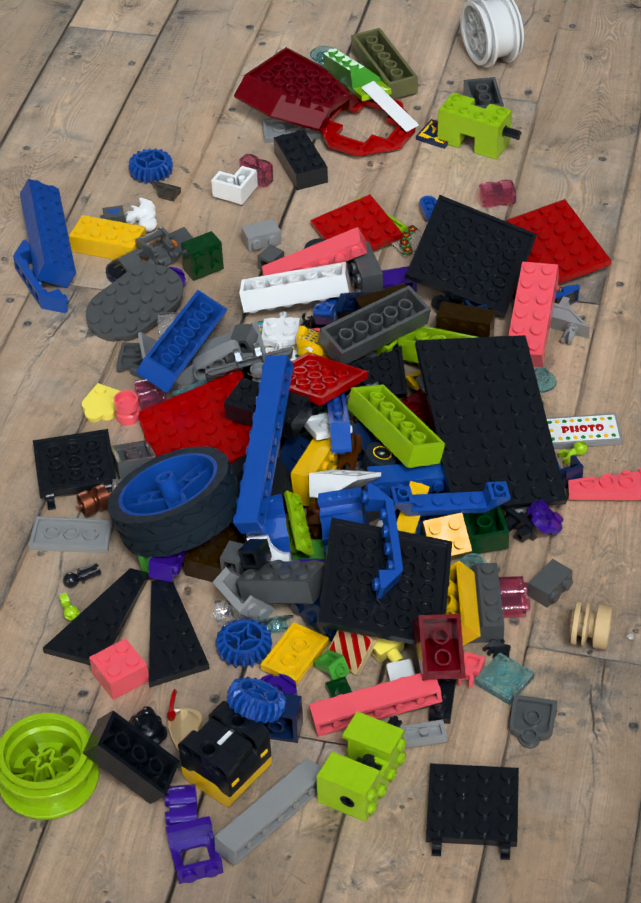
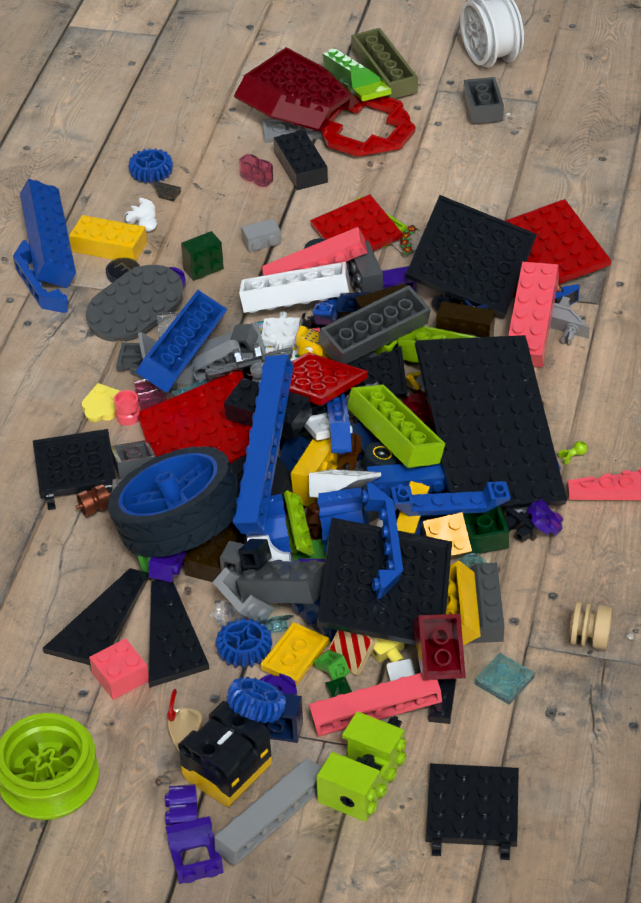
light grey tile [28,516,114,554] -> none
lime arm [58,592,79,621] -> none
black pin [63,563,101,588] -> none
black brick [83,710,180,804] -> none
dark grey brick [100,205,125,223] -> none
dark grey piece [117,226,193,272] -> none
black hair [129,706,168,745] -> none
white brick [211,166,258,205] -> none
dark grey brick [257,245,284,271] -> none
clear light blue piece [310,46,335,66] -> none
white sticker [361,81,419,132] -> none
light grey plate [400,720,448,748] -> none
tile [416,119,448,149] -> none
blue plate [420,196,437,221] -> none
lime piece [438,92,522,160] -> none
coral plate [458,651,486,688] -> none
clear pink brick [479,180,516,208] -> none
black piece [483,639,511,660] -> none
clear pink brick [499,576,530,618] -> none
dark grey plate [509,695,557,749] -> none
dark grey brick [528,559,573,608] -> none
clear light blue piece [534,367,557,393] -> none
tile [547,413,622,449] -> none
dark blue panel [560,455,584,489] -> none

